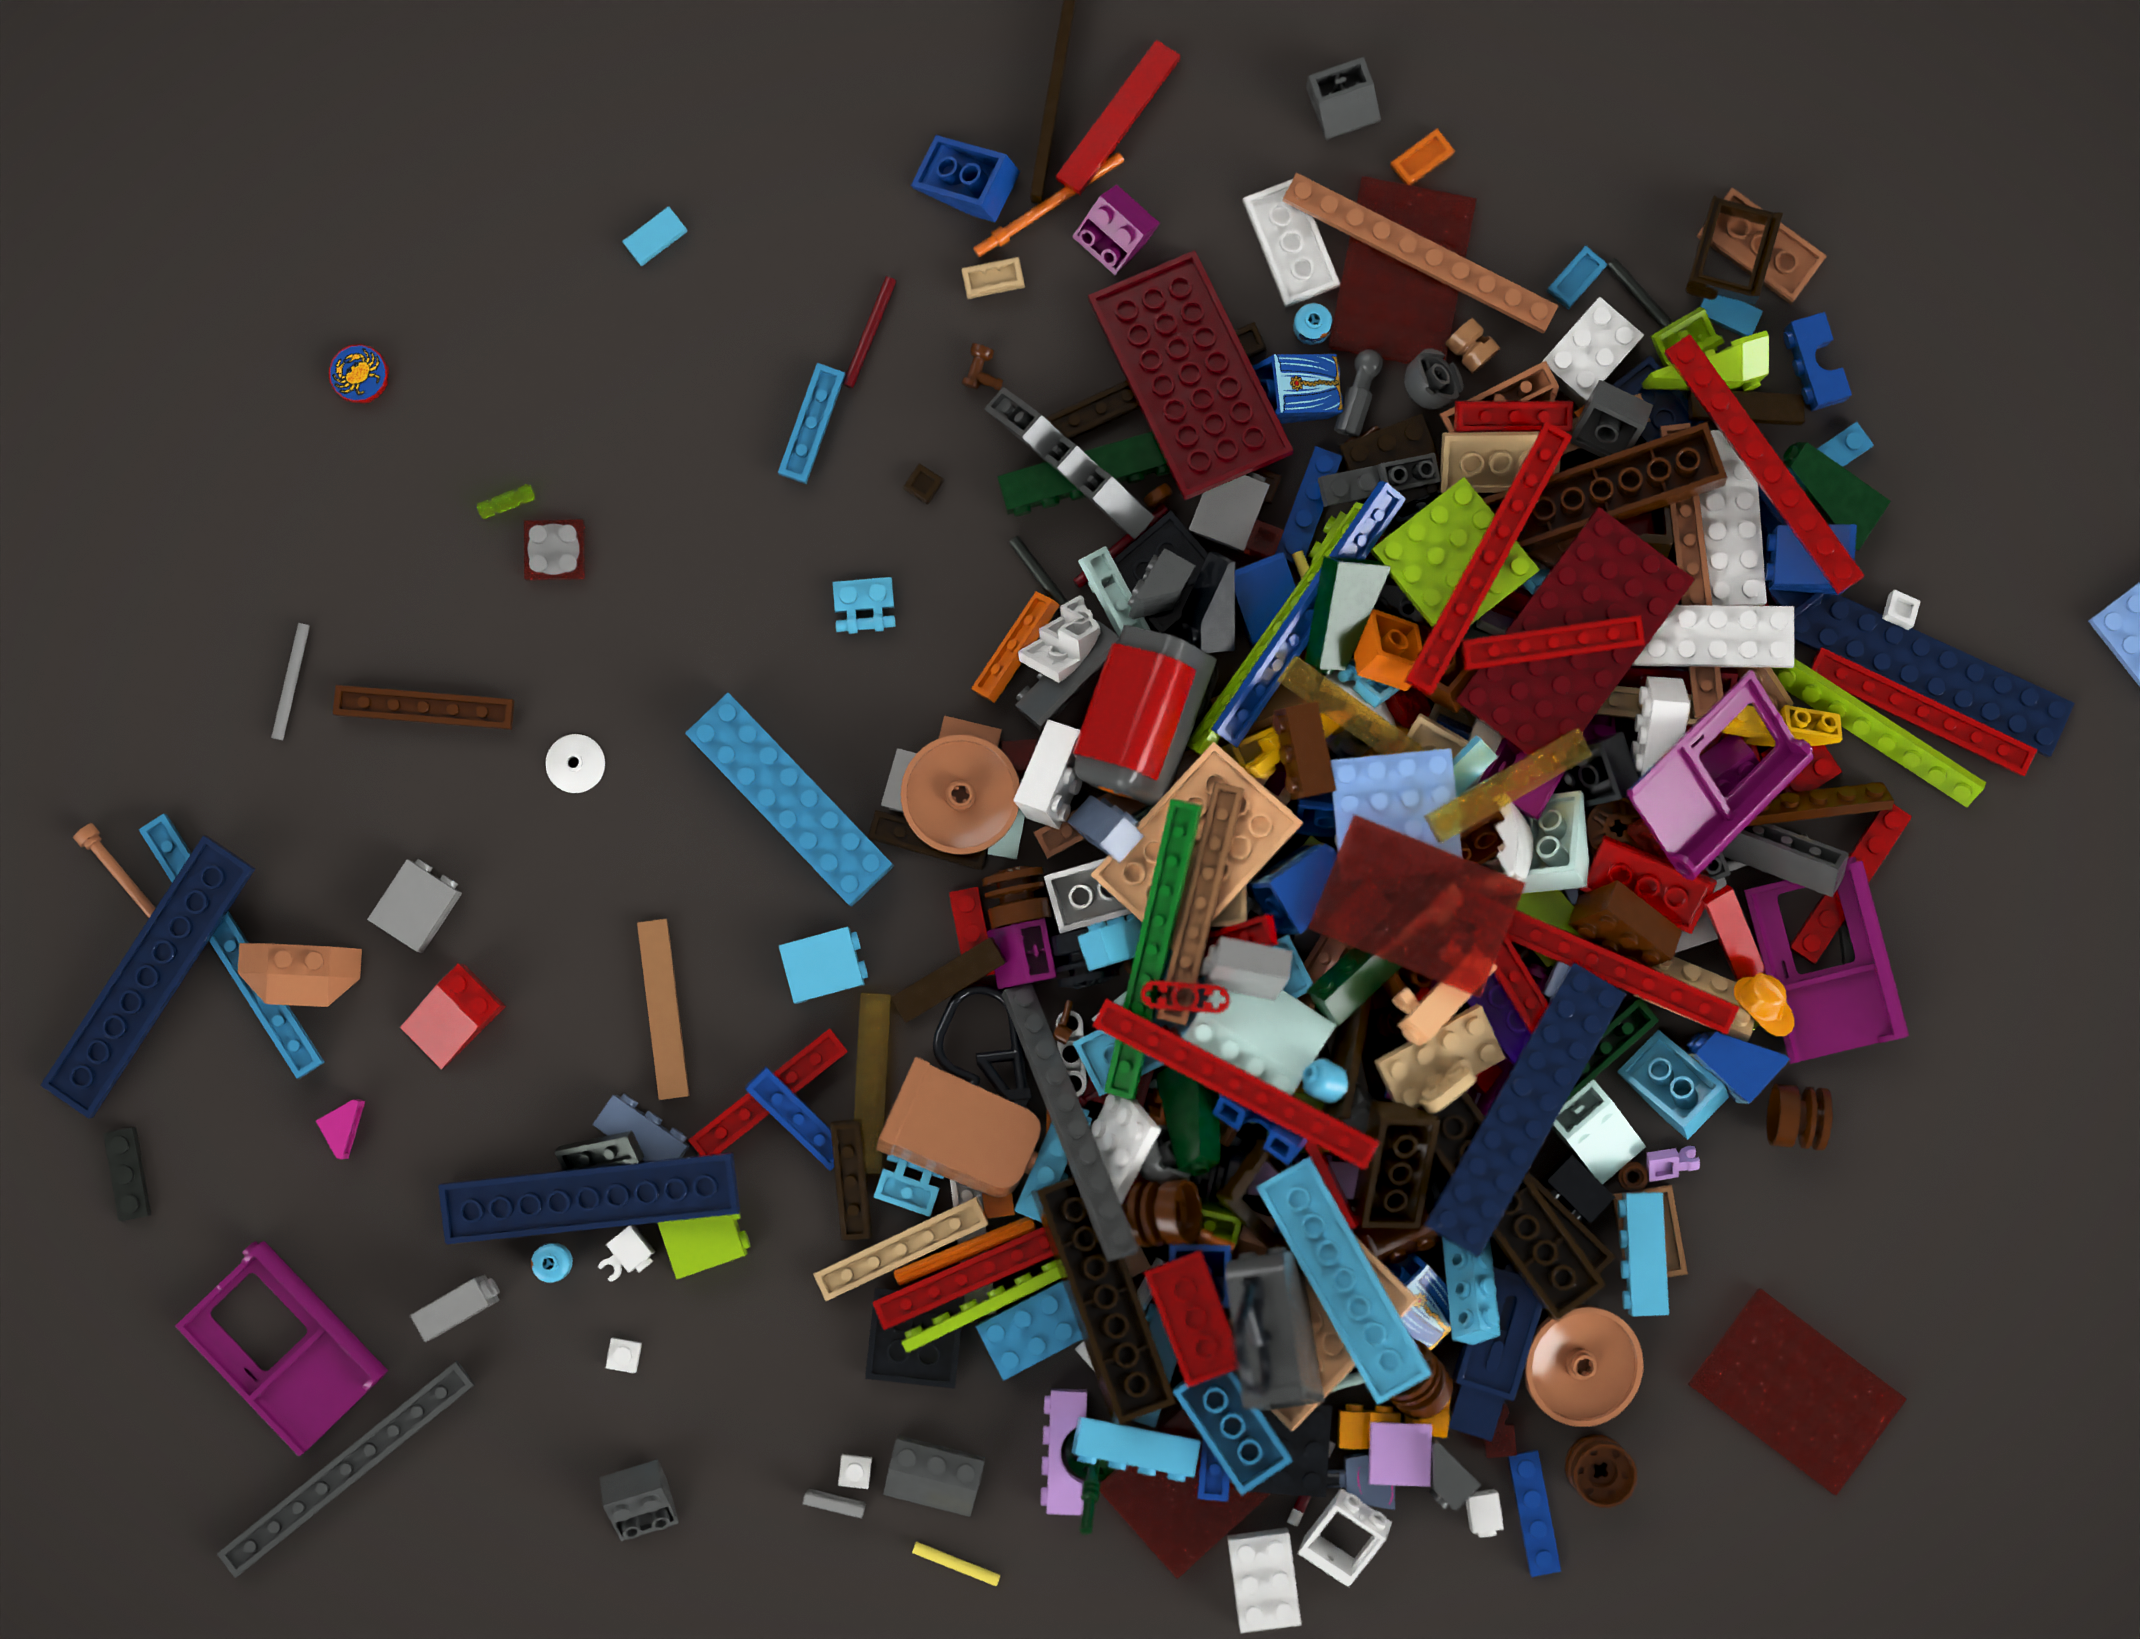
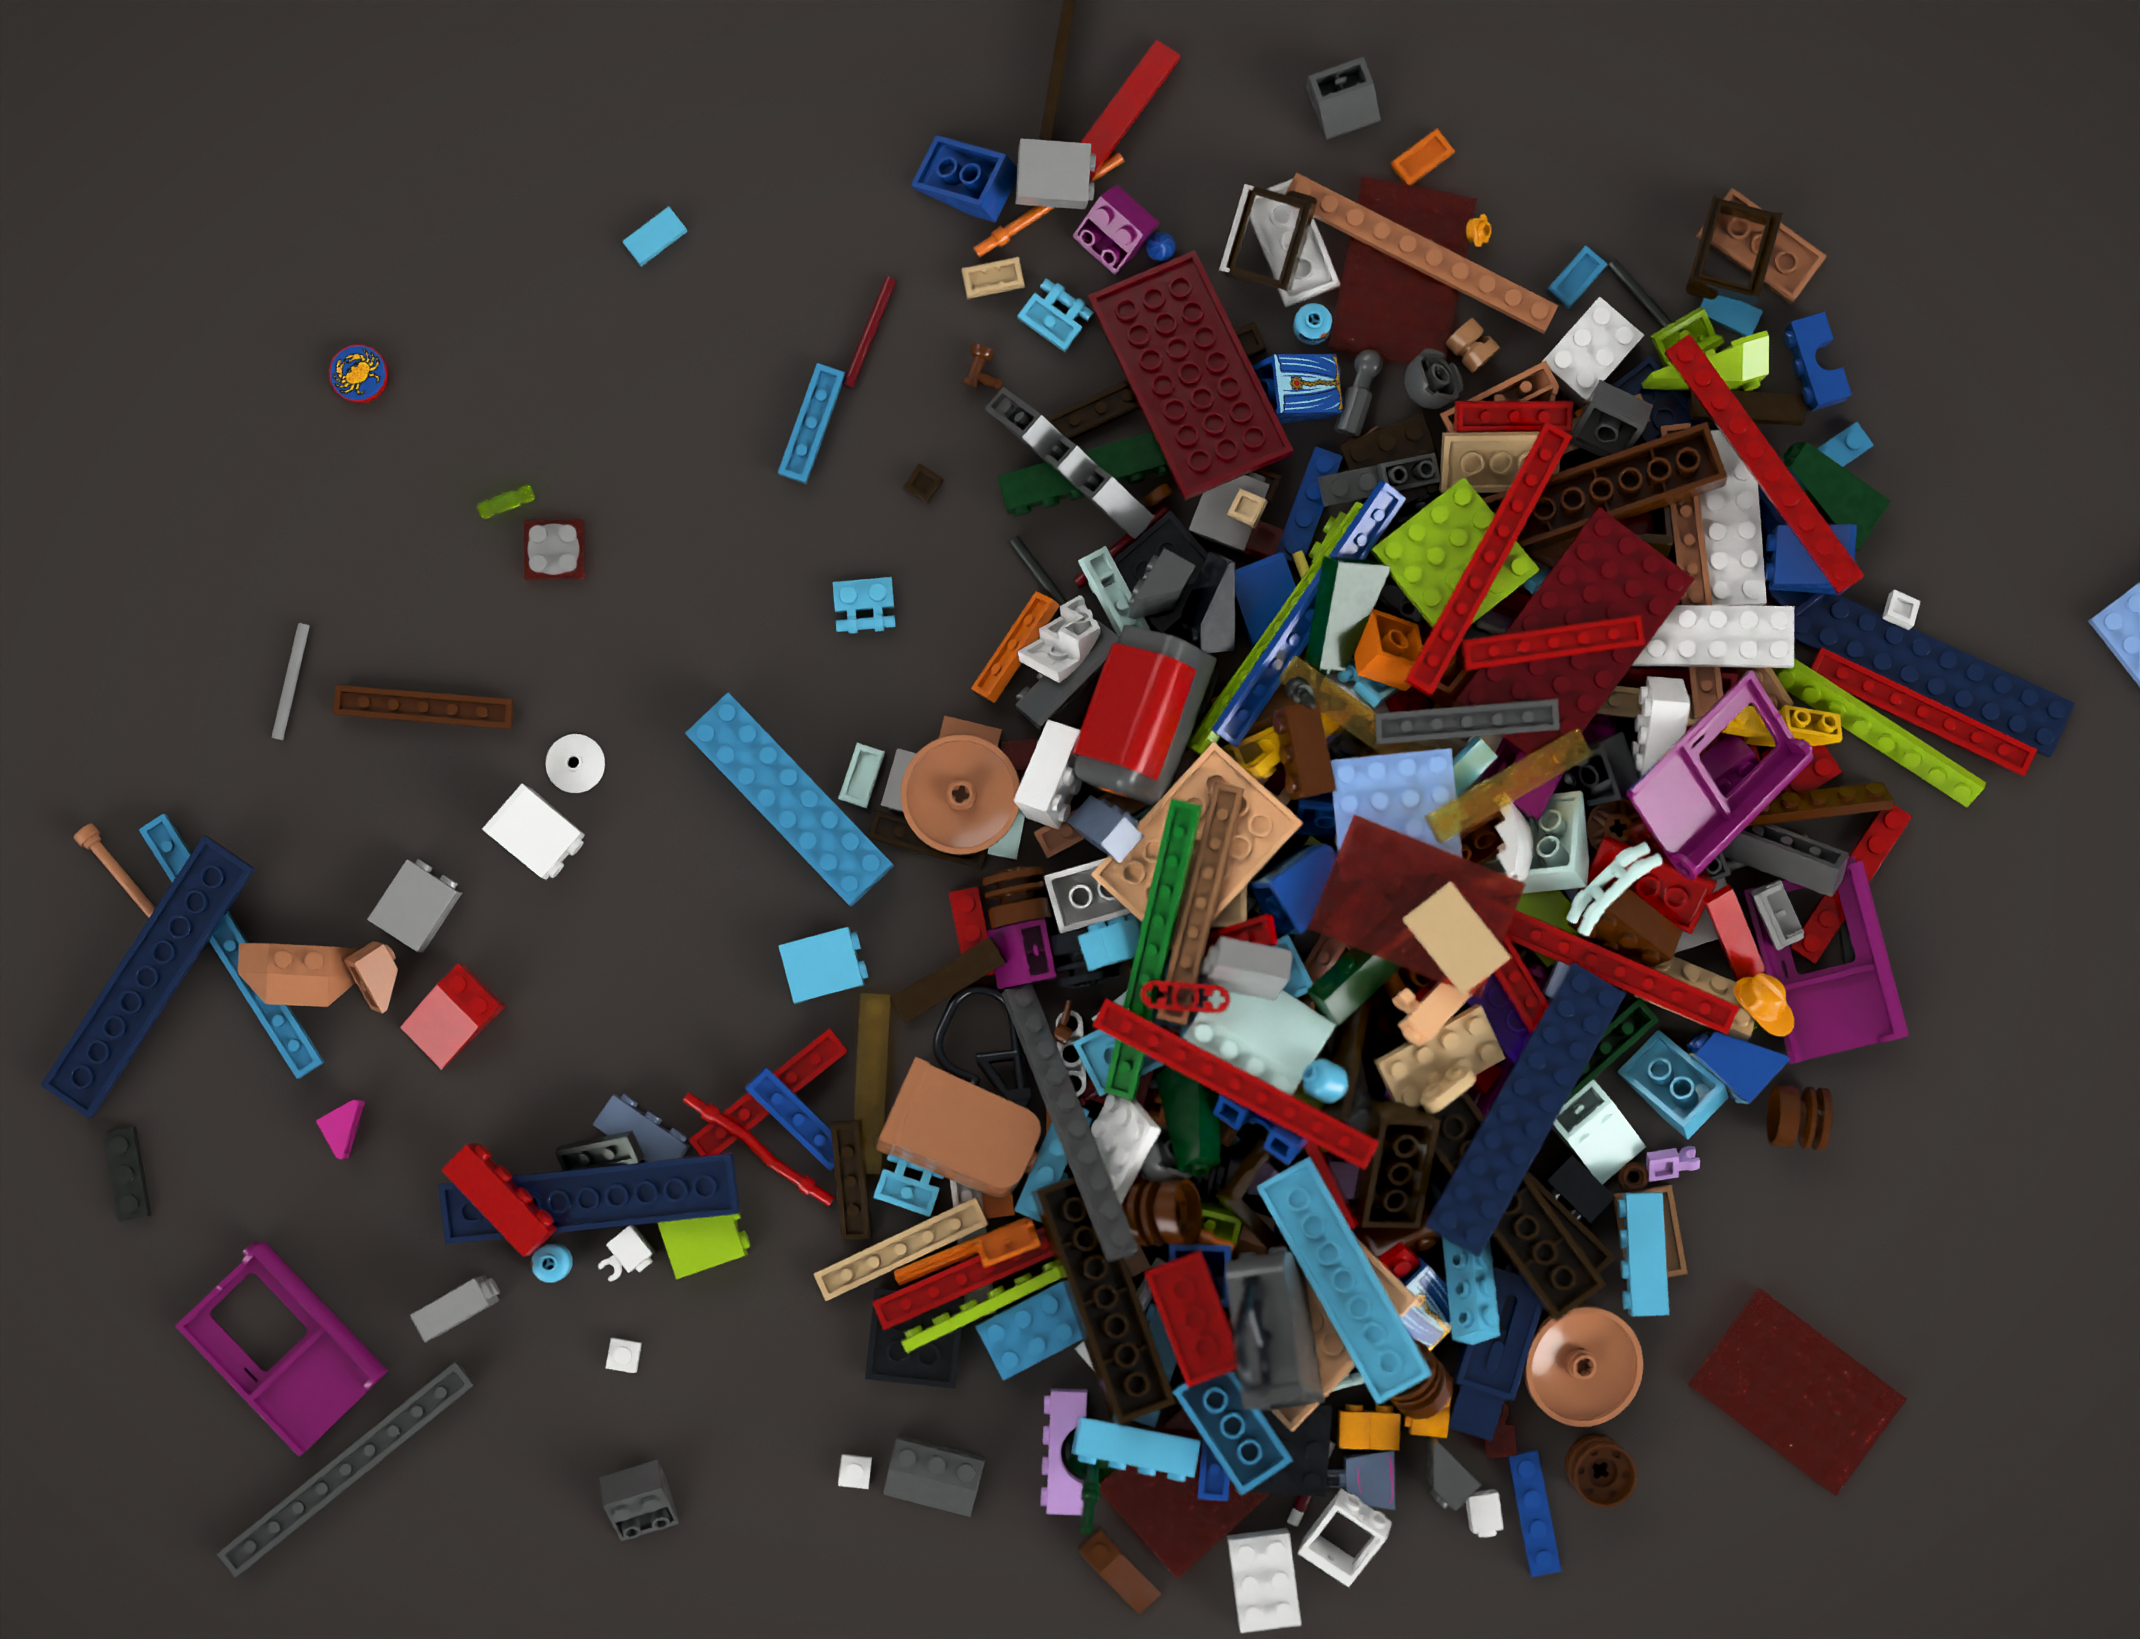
medium nougat tile [637,919,690,1100] -> none
light grey tile [803,1489,866,1518] -> none
light yellow bar [912,1541,1000,1586] -> none
lavender tile [1368,1422,1432,1486] -> none
none -> nougat slope [343,941,398,1013]
none -> red brick [441,1143,557,1257]
none -> white slope [482,784,585,879]
none -> red bar [682,1092,835,1207]
none -> light aqua tile [838,743,885,809]
none -> orange hinge [974,1218,1041,1268]
none -> light grey brick [1015,138,1096,209]
none -> medium azure plate [1017,278,1094,352]
none -> reddish brown slope [1078,1525,1161,1614]
none -> blue plate [1146,232,1176,262]
none -> dark brown piece [1219,184,1317,291]
none -> tan tile [1227,488,1268,528]
none -> pearl dark grey bar [1286,676,1316,708]
none -> dark grey plate [1374,699,1560,744]
none -> red plate [1378,1241,1421,1280]
none -> tan piece [1402,881,1511,996]
none -> light orange plate [1466,214,1491,247]
none -> light aqua piece [1566,842,1663,936]
none -> light grey hinge [1749,879,1805,951]

